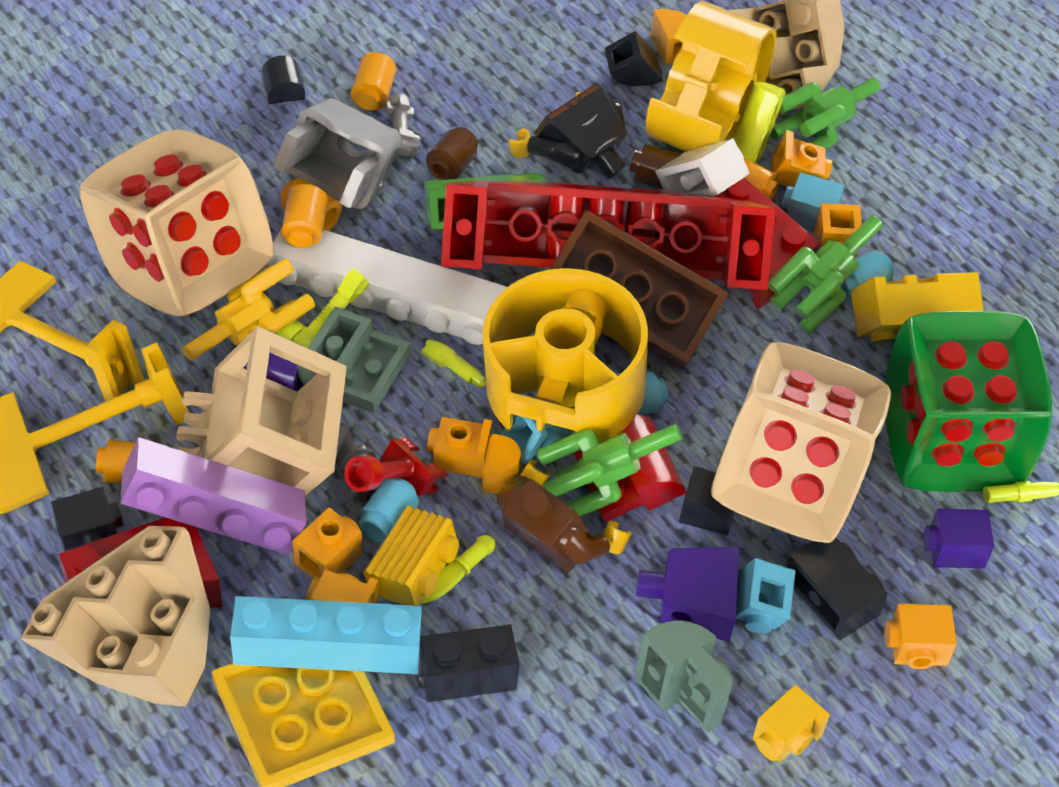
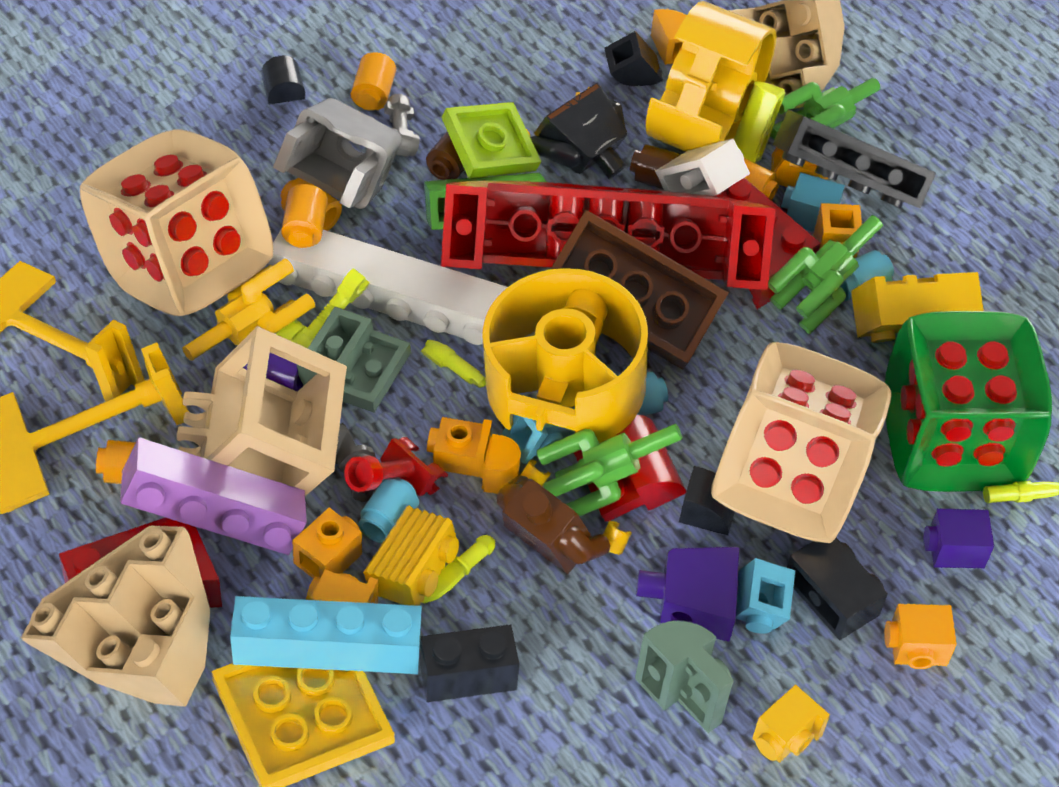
black brick [51,487,124,552] -> none
none -> lime plate [441,102,542,178]
none -> black brick [772,109,936,208]

